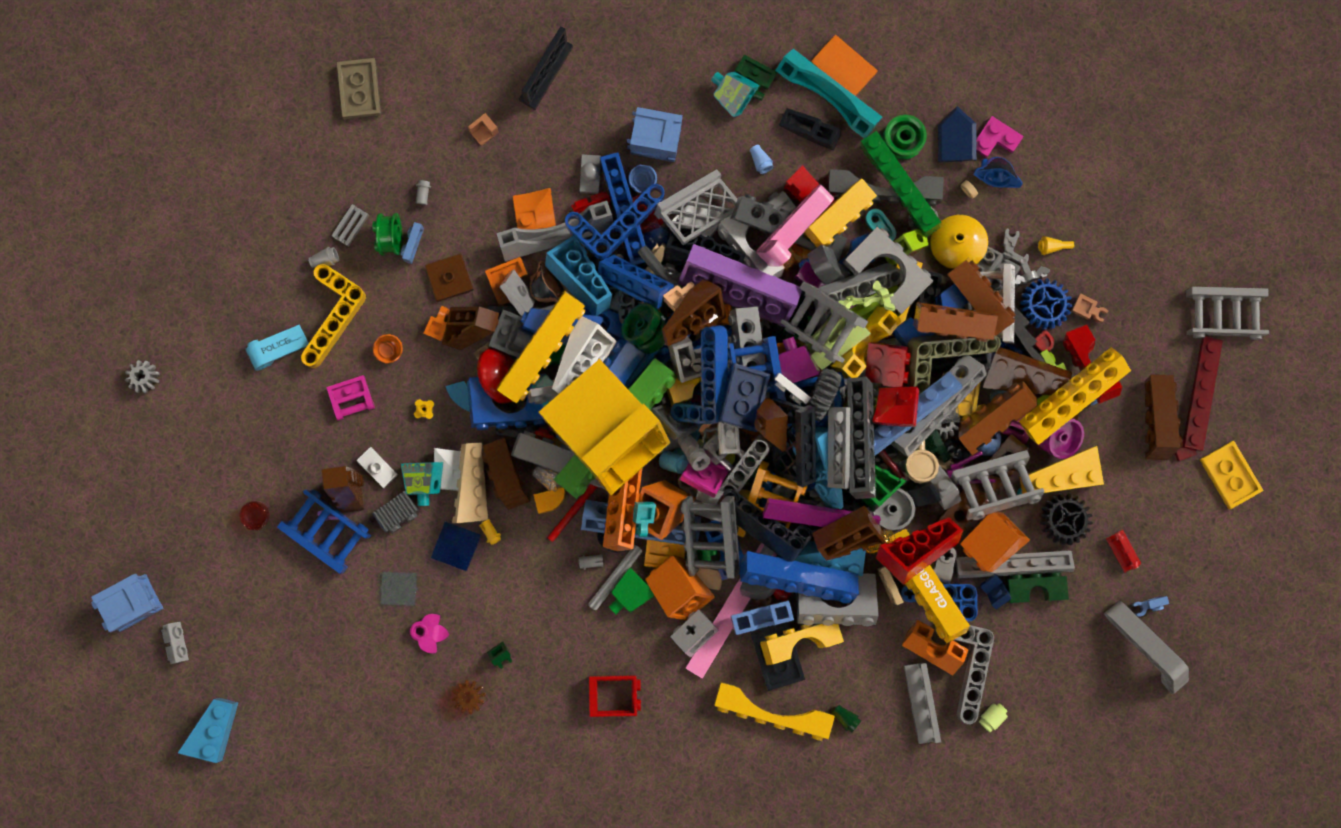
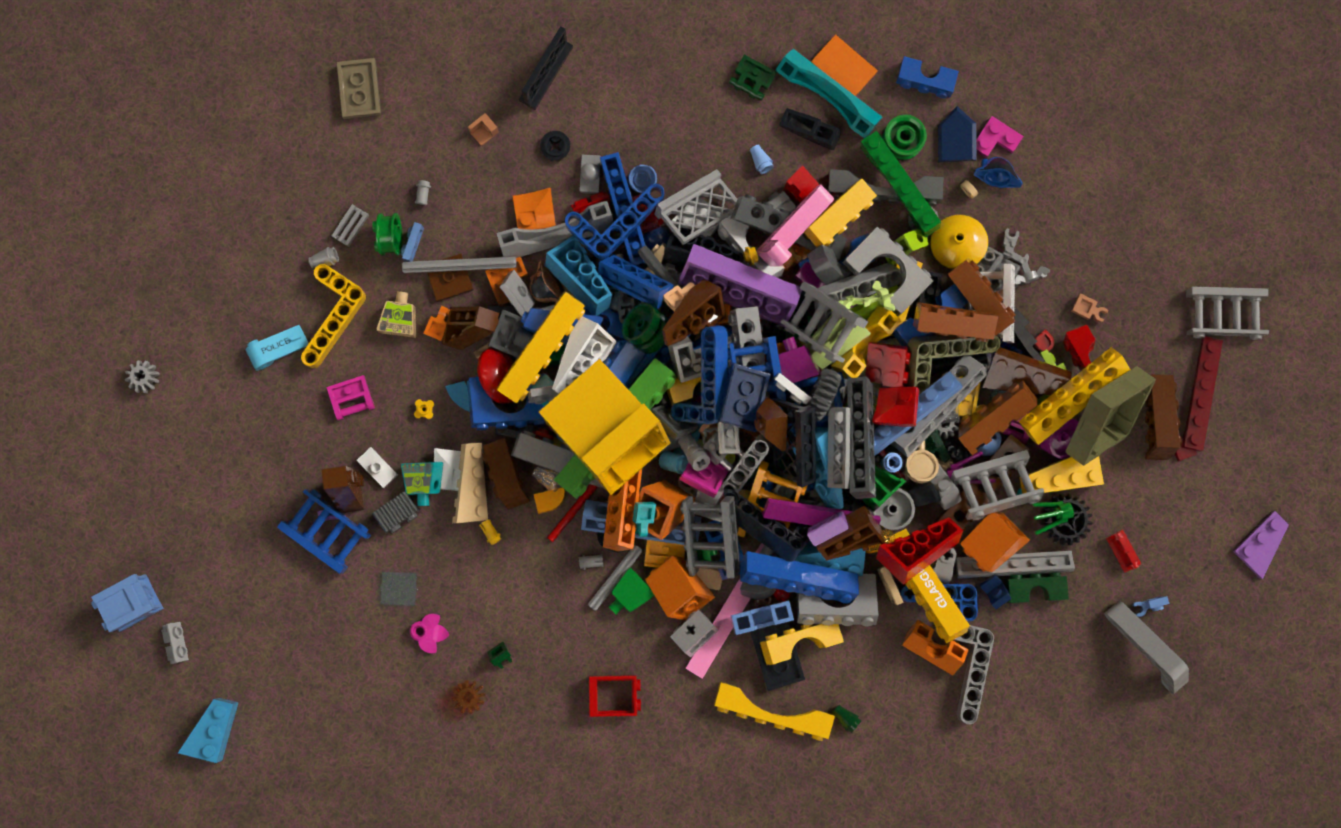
clear red hair [239,501,270,531] -> none
orange hair [373,334,403,364] -> none
clear blue plate [431,522,482,571] -> none
medium blue container [627,107,683,162] -> none
torso [711,72,759,117] -> none
teal plate [865,209,896,241] -> none
light grey fence [904,662,941,744] -> none
yellowish green brick [979,703,1008,732] -> none
blue gear [1020,278,1072,330] -> none
yellow cone [1038,236,1074,255] -> none
yellow tile [1199,441,1263,510] -> none
none -> torso [377,292,416,338]
none -> light grey axle [402,257,517,273]
none -> black gear [540,131,570,161]
none -> yellow plate [743,247,758,266]
none -> medium lavender slope [807,511,848,546]
none -> light blue cone [880,453,902,472]
none -> blue arch [896,56,959,98]
none -> green plant [1032,501,1074,535]
none -> olive tile [1065,366,1156,466]
none -> medium lavender wing [1233,511,1289,579]

